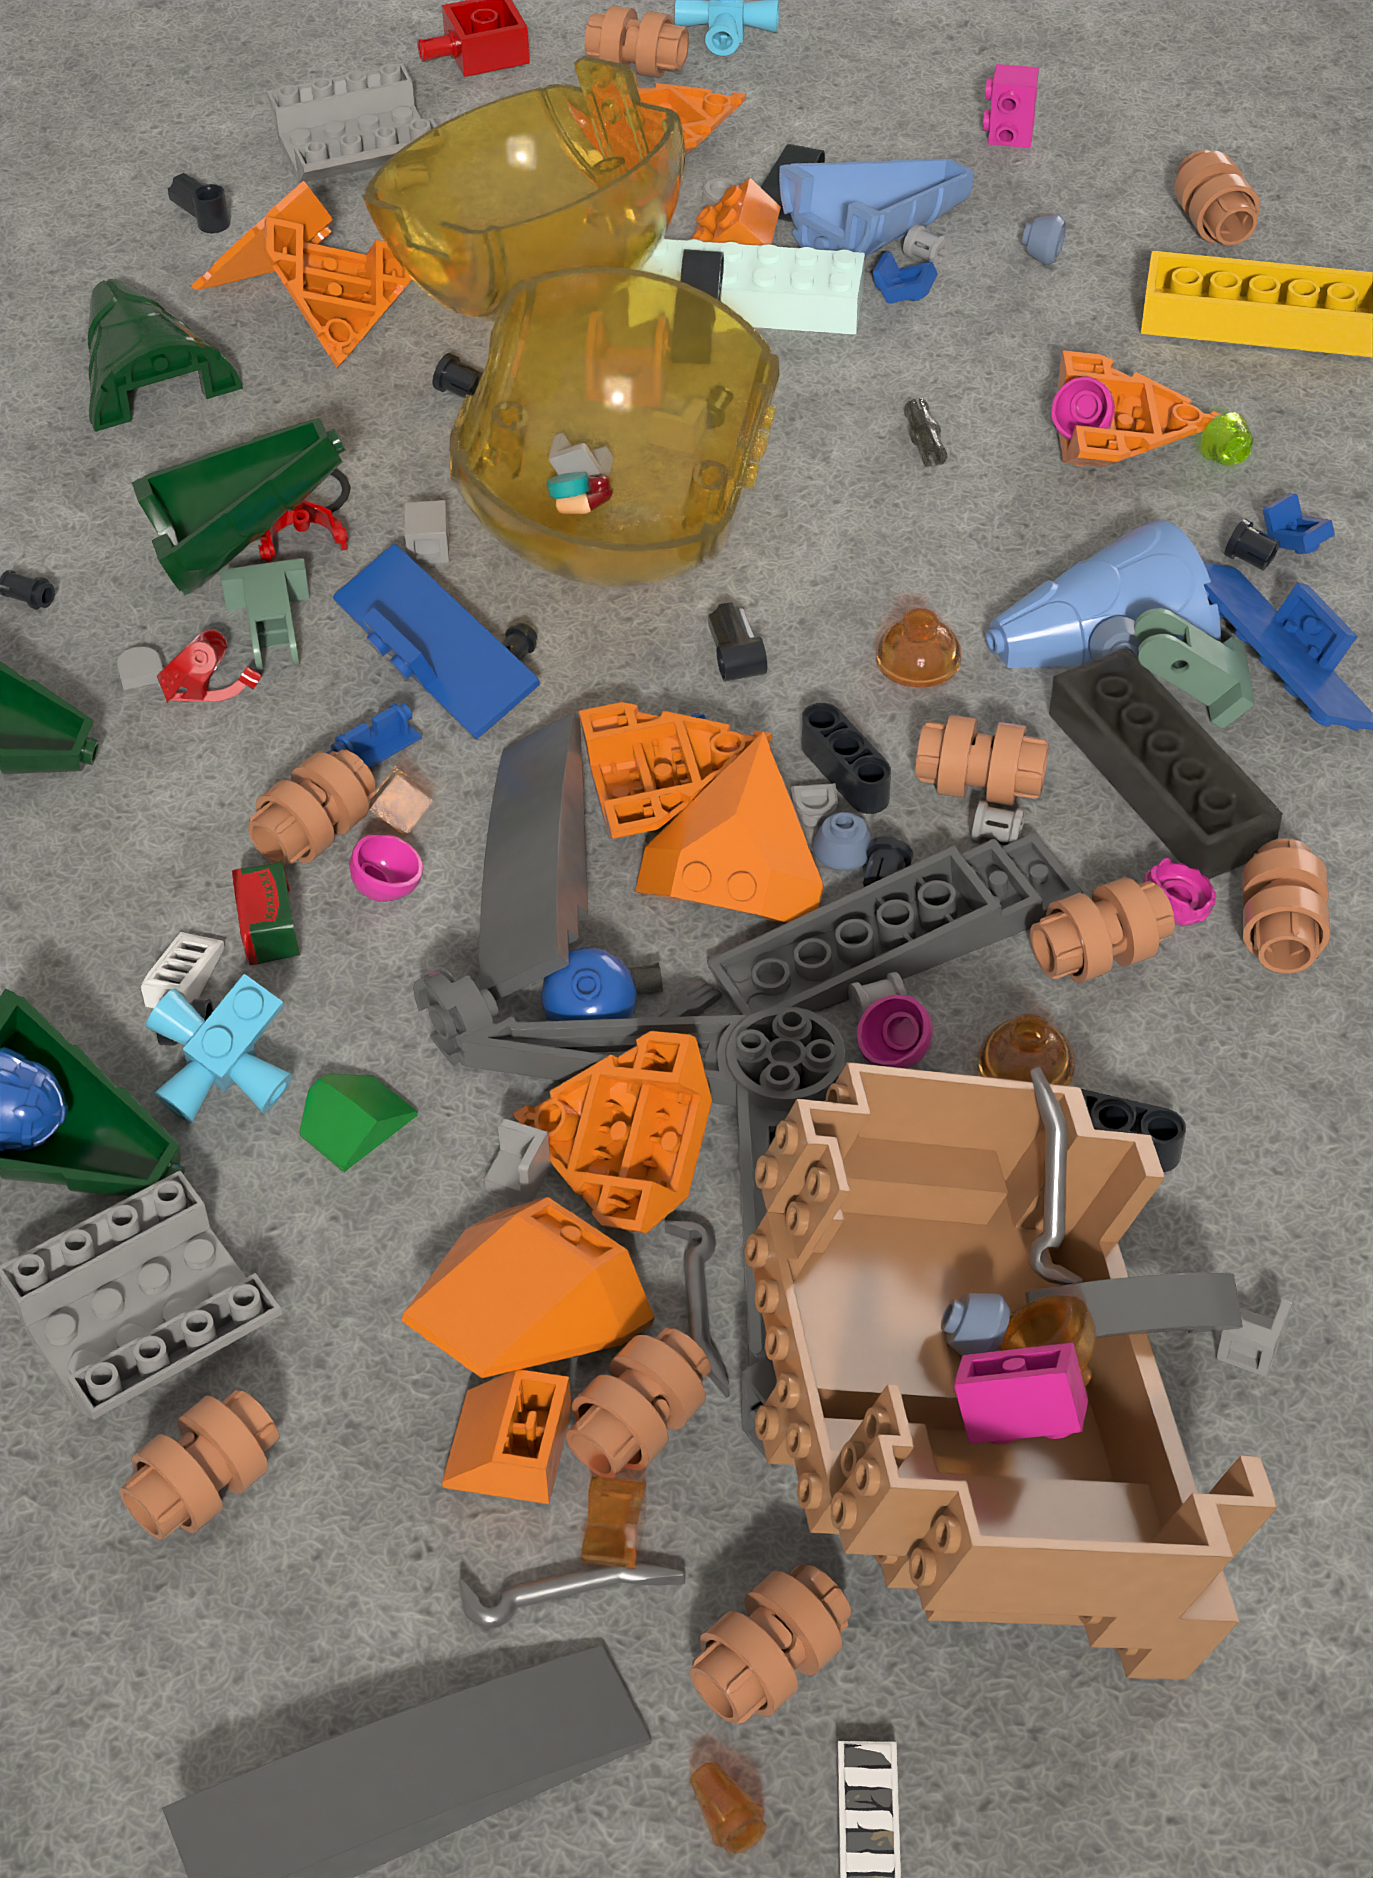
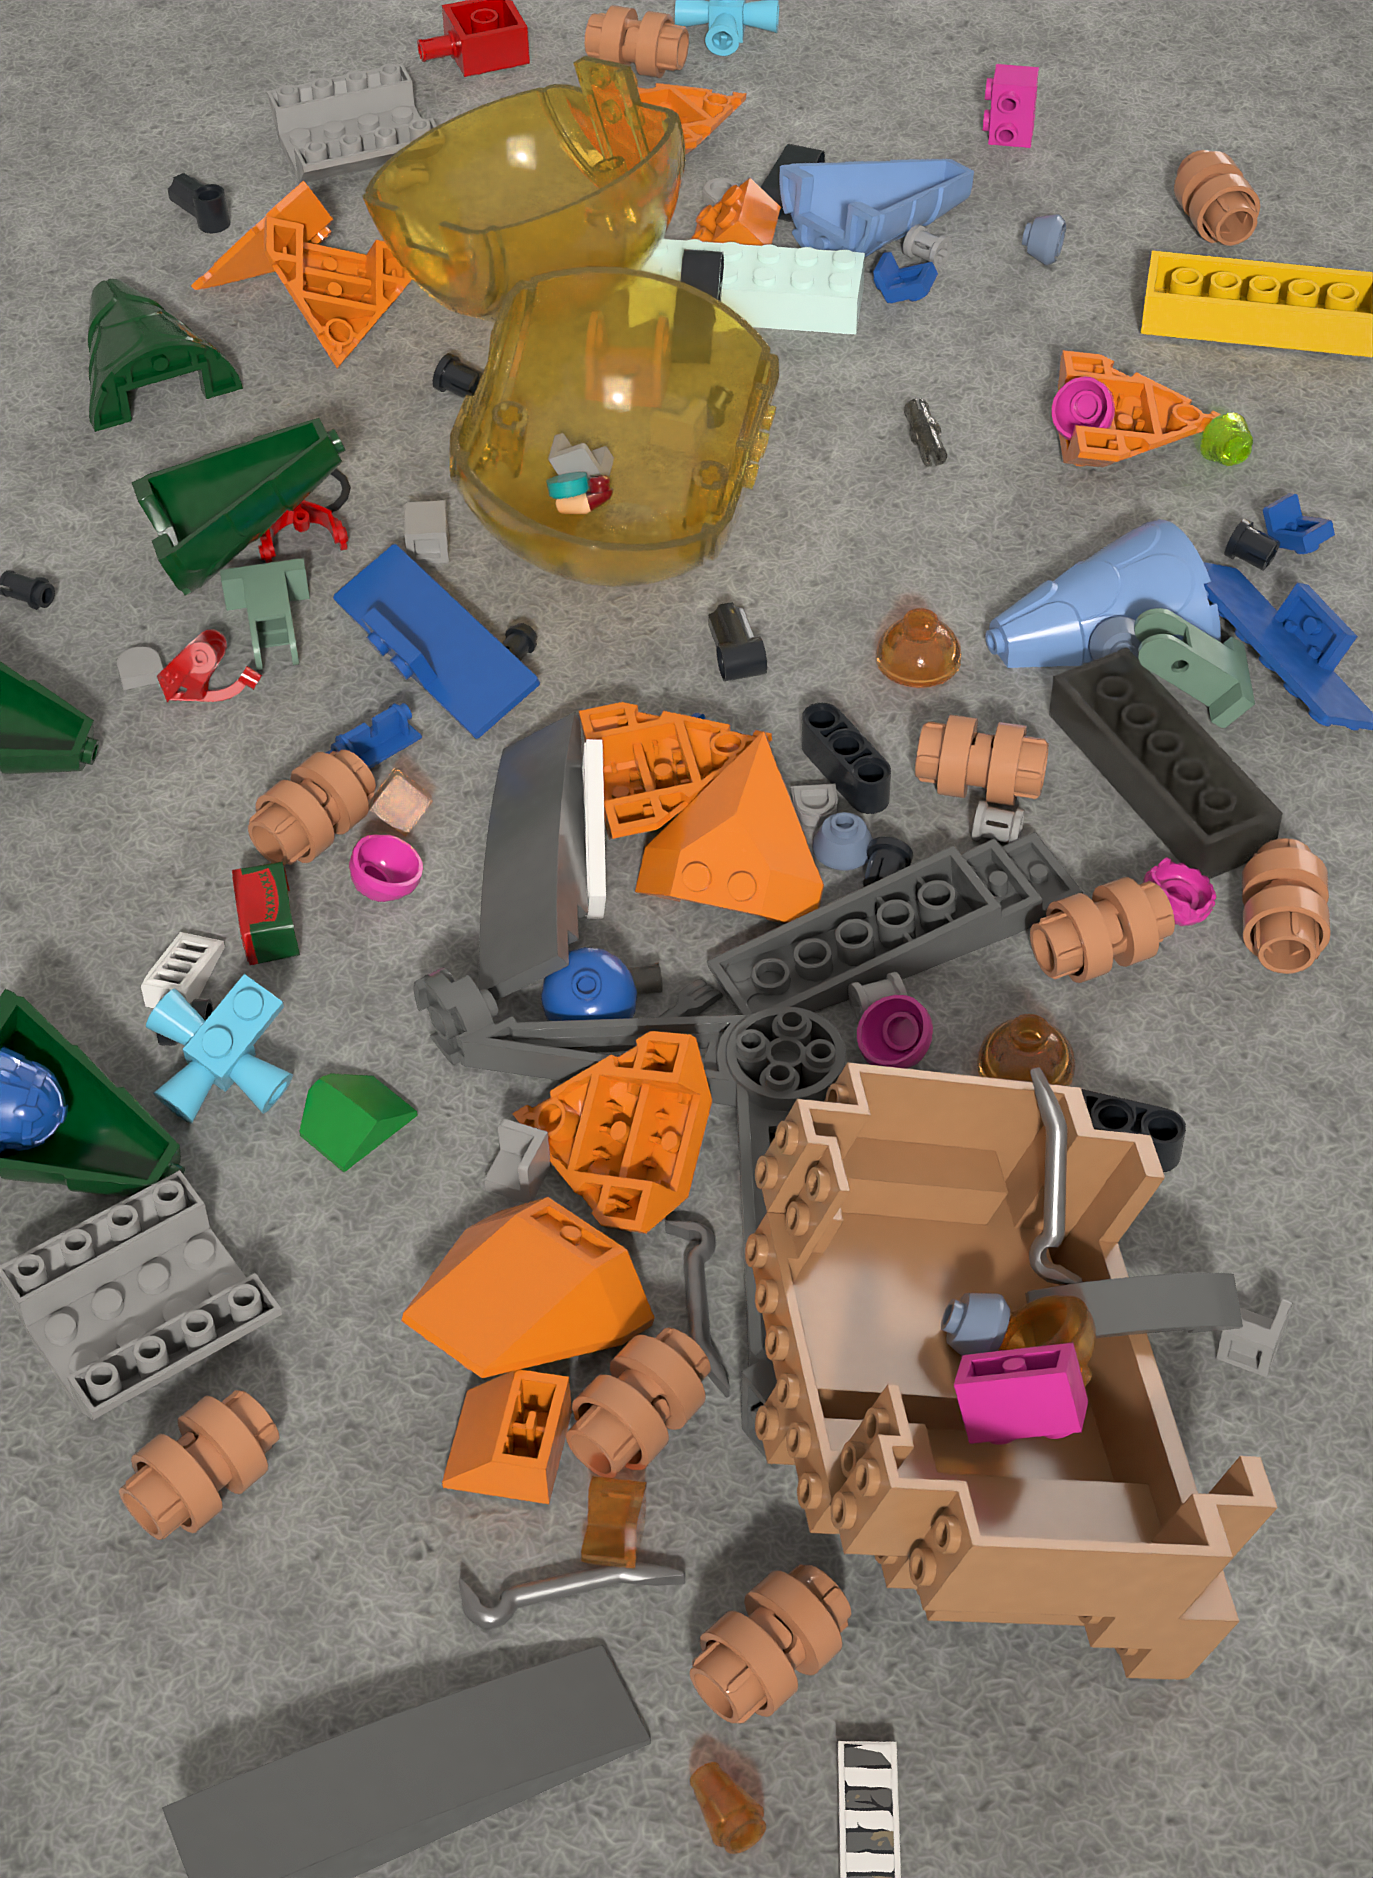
none -> white tile [582,739,606,919]

